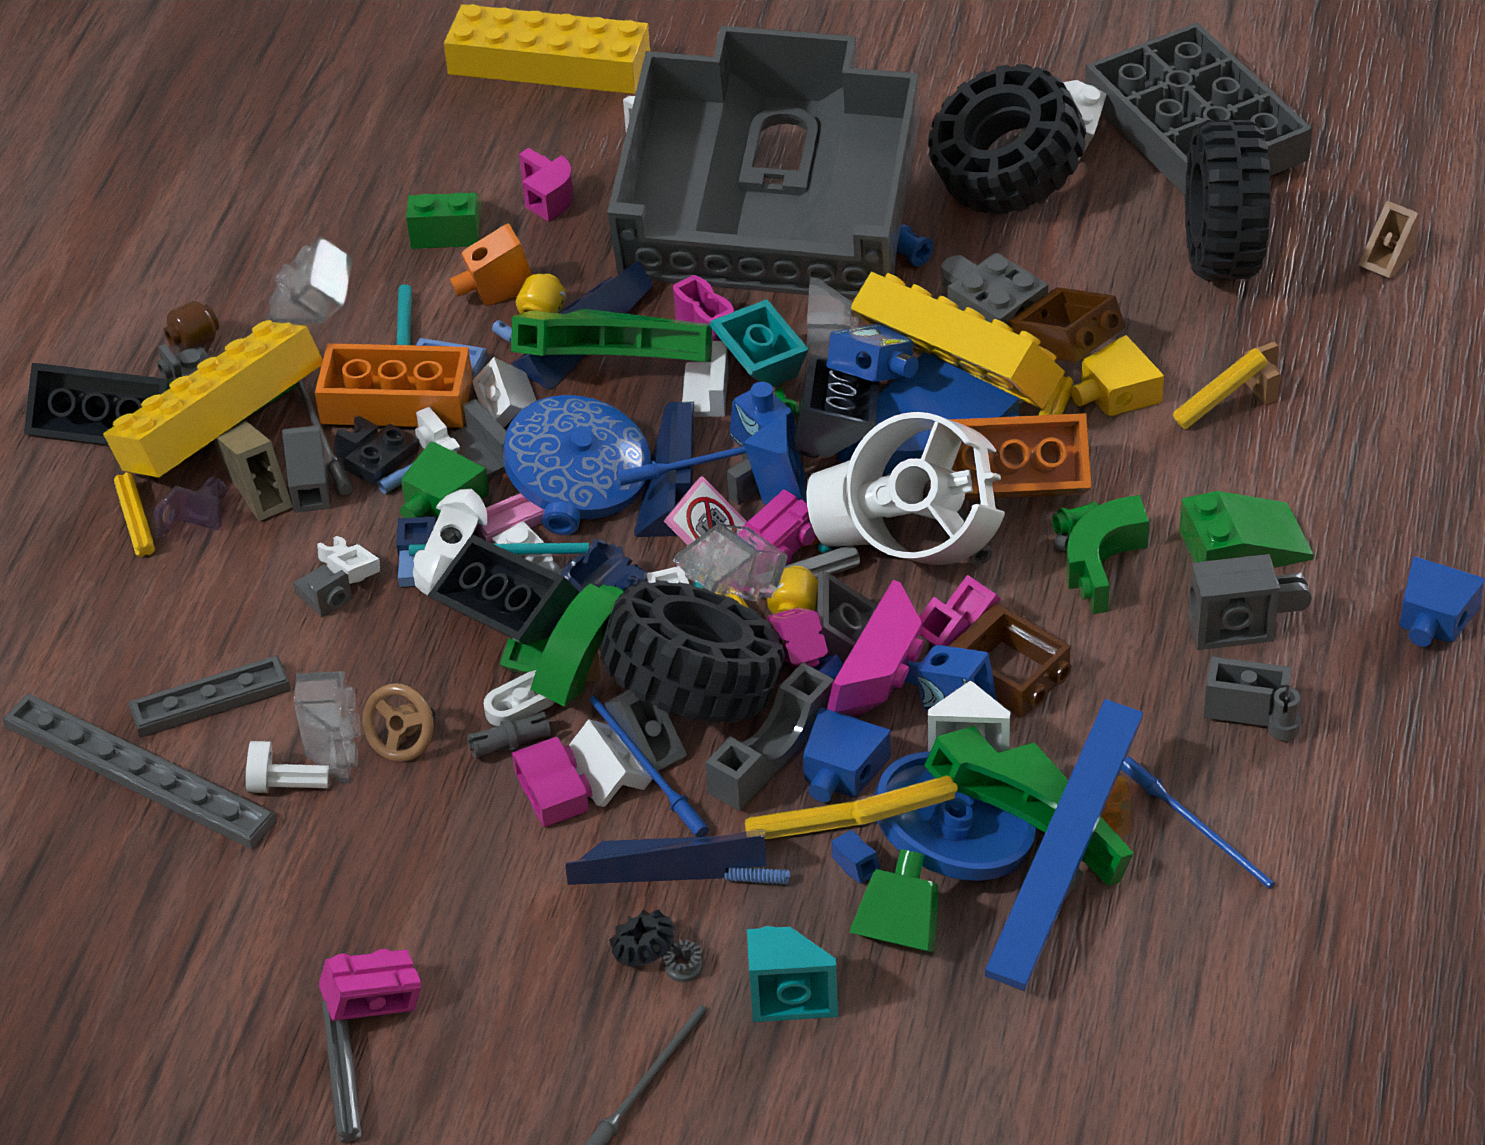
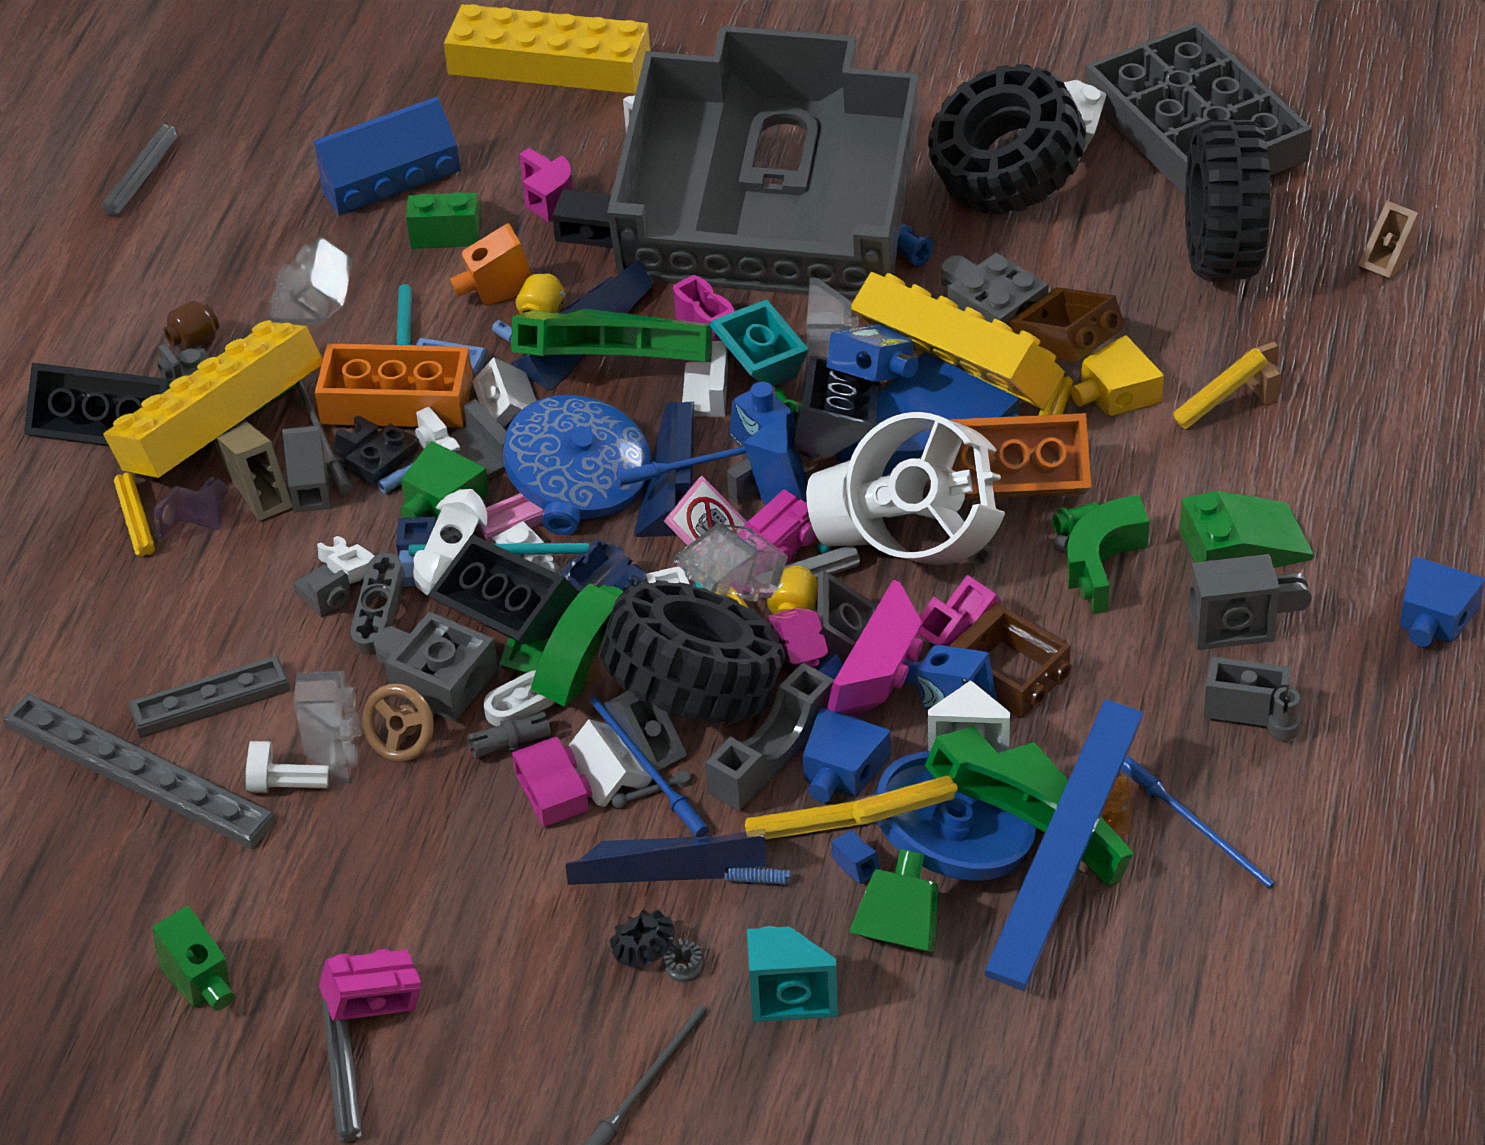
none -> dark grey axle [102,124,177,217]
none -> green torso [152,905,235,1011]
none -> blue slope [314,97,461,215]
none -> dark grey beam [350,552,405,654]
none -> dark grey brick [374,611,499,721]
none -> black brick [552,189,613,248]
none -> dark grey hinge [611,770,691,808]

